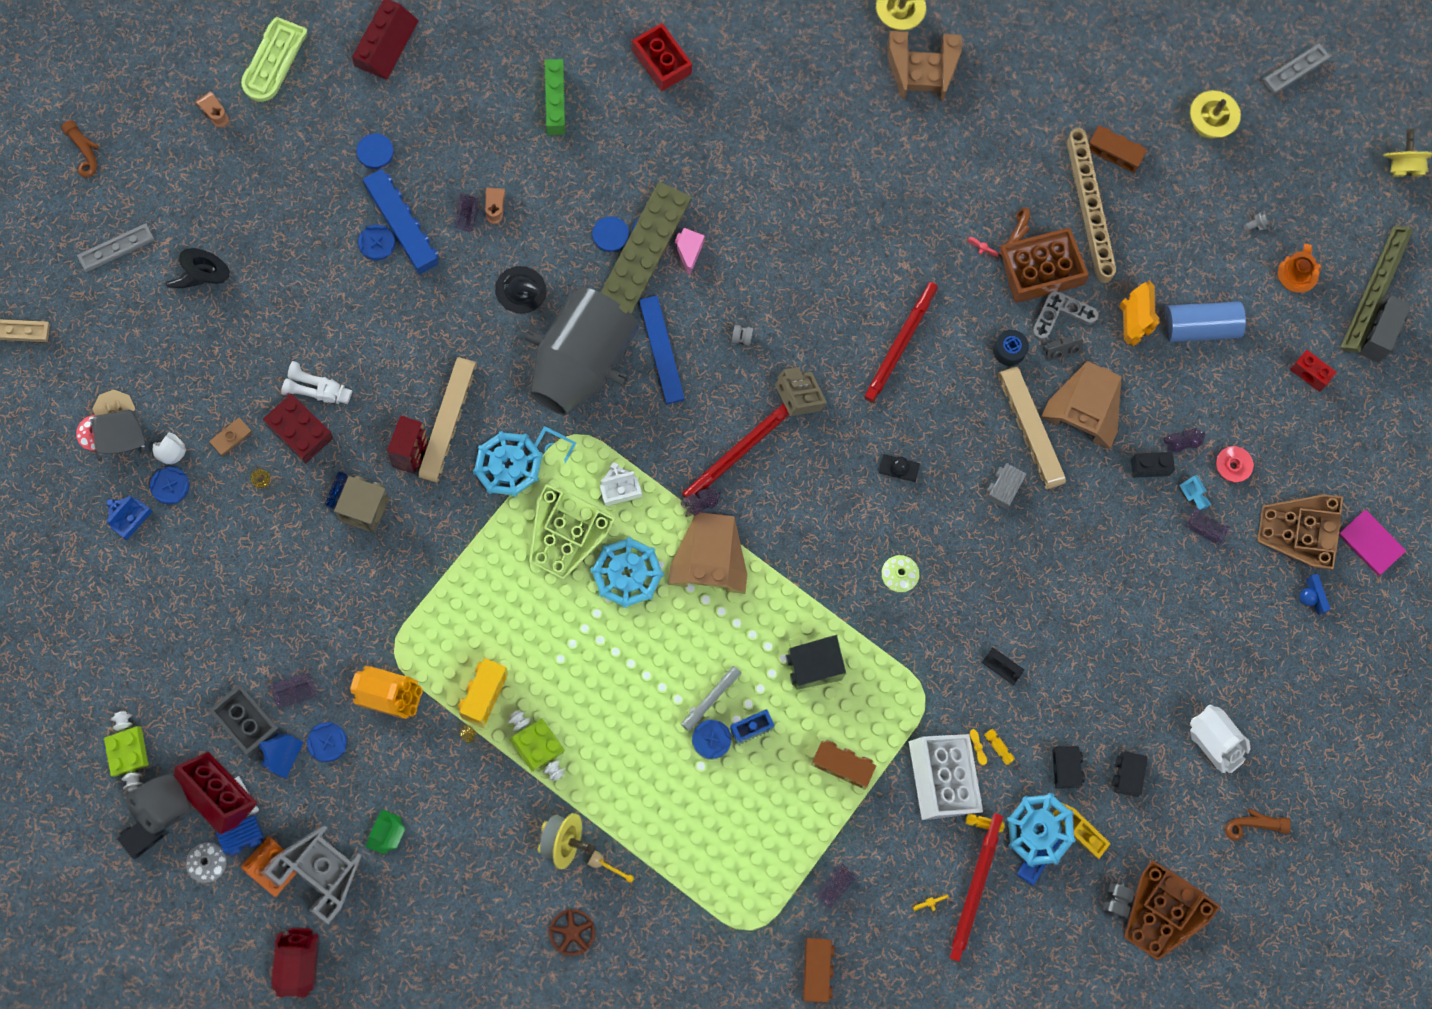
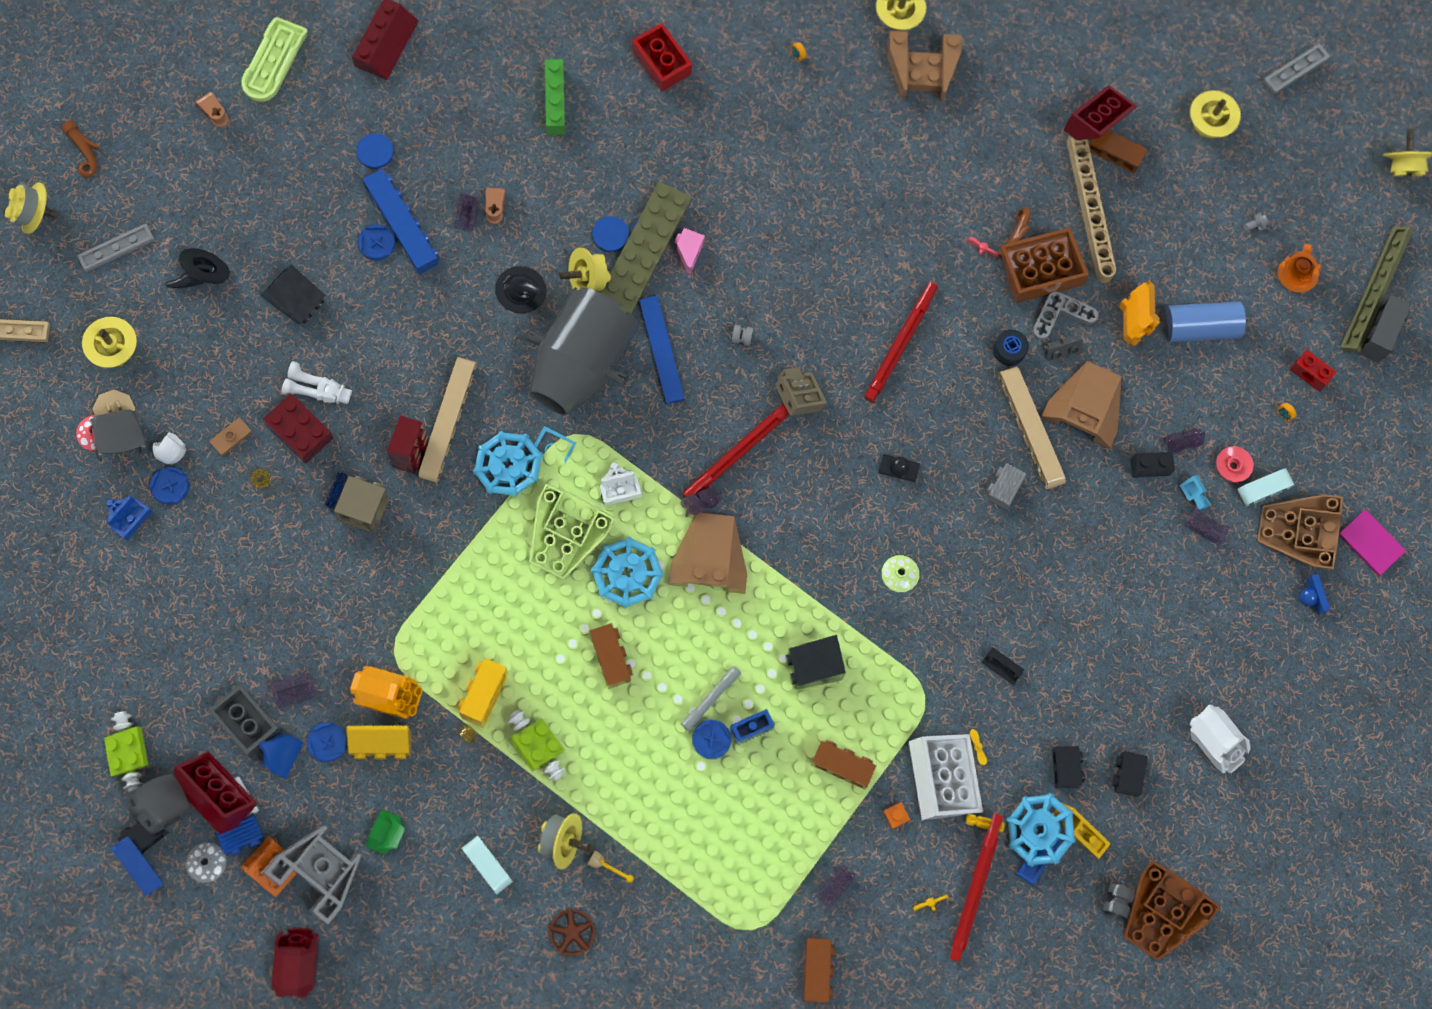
yellow axle [985,729,1015,765] -> none
dark orange plant [1225,809,1291,840] -> none
none -> light yellow piece [5,182,60,234]
none -> light yellow piece [82,317,137,368]
none -> blue tile [111,836,163,896]
none -> black slope [260,264,326,324]
none -> yellow slope [347,726,412,760]
none -> light aqua beam [462,836,513,895]
none -> light yellow piece [558,248,611,291]
none -> dark orange brick [589,623,633,689]
none -> light orange tile [790,42,806,61]
none -> orange plate [883,802,910,829]
none -> dark red slope [1063,85,1137,141]
none -> light aqua beam [1238,468,1295,507]
none -> light orange tile [1277,403,1296,422]

